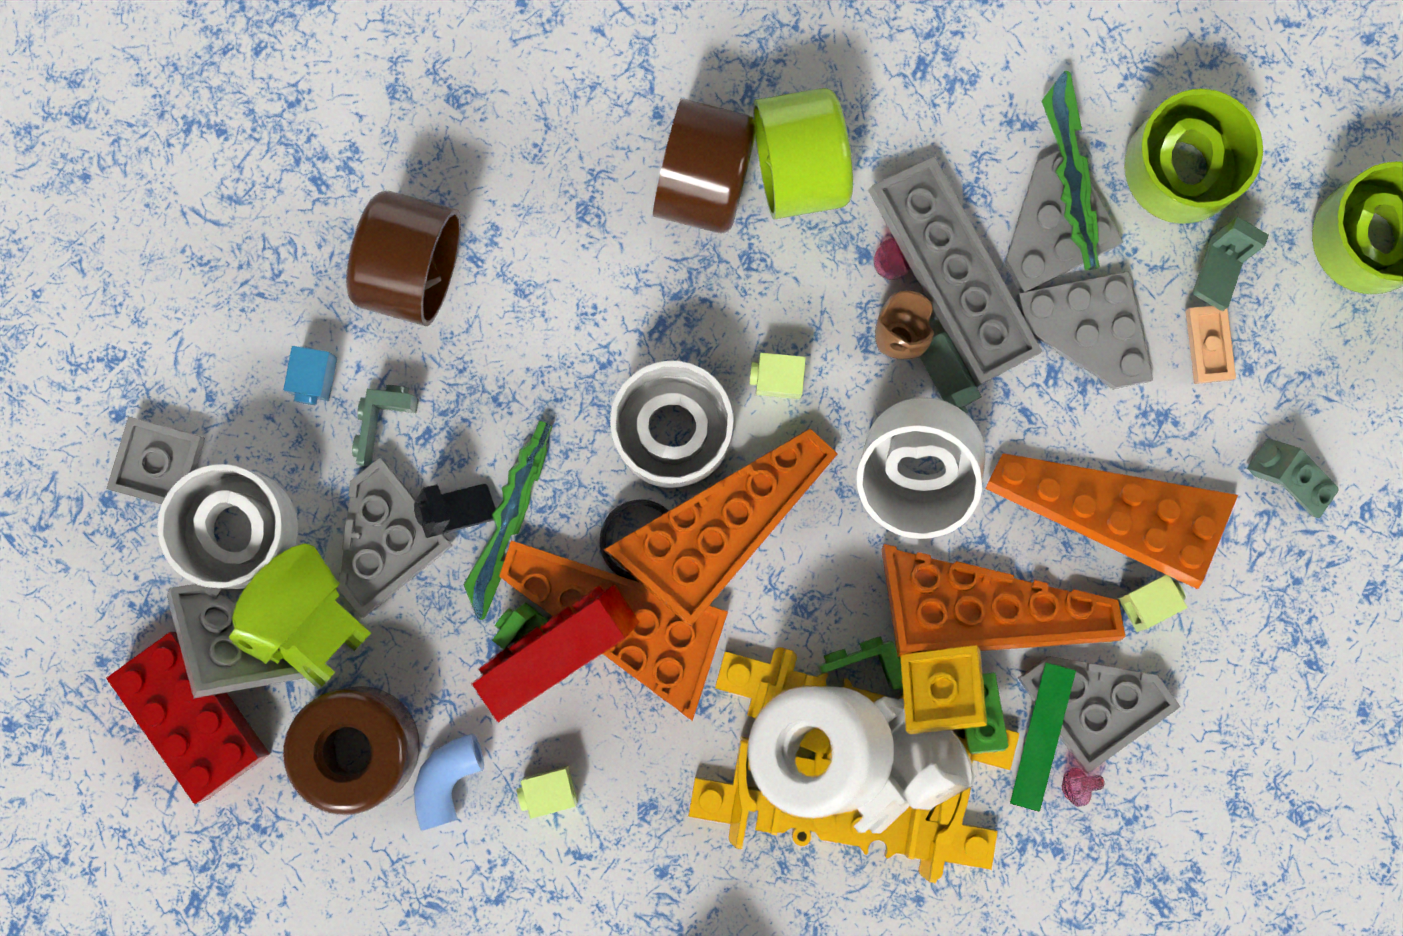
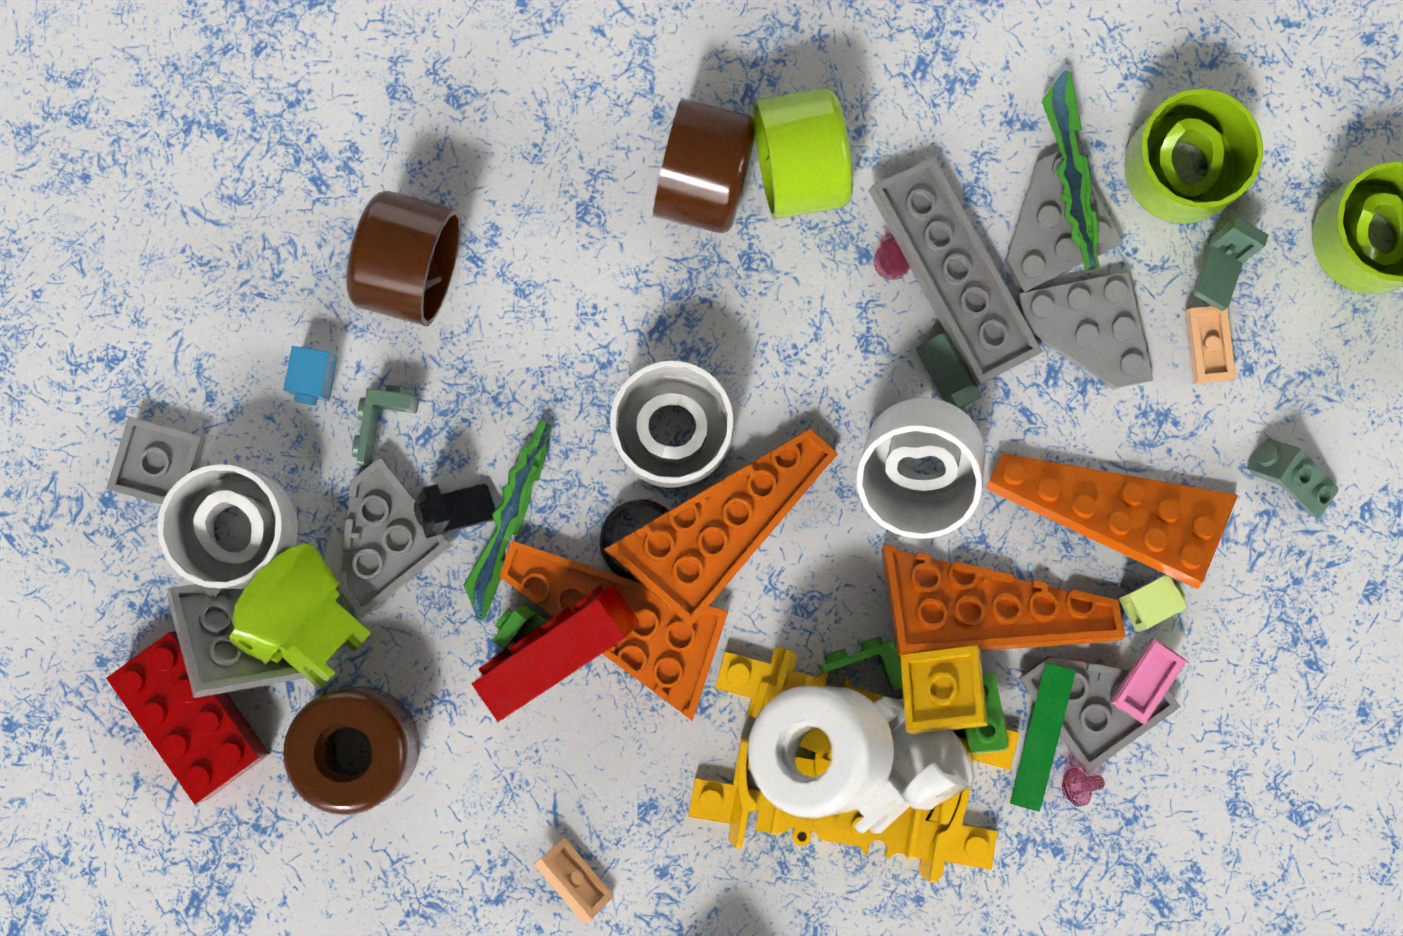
light blue cylinder [414,733,484,831] -> none
yellowish green brick [517,765,578,819] -> none
yellowish green brick [749,353,806,399] -> none
medium nougat helmet [875,291,934,360] -> none
none -> light nougat plate [534,837,614,924]
none -> bright pink tile [1110,638,1187,725]

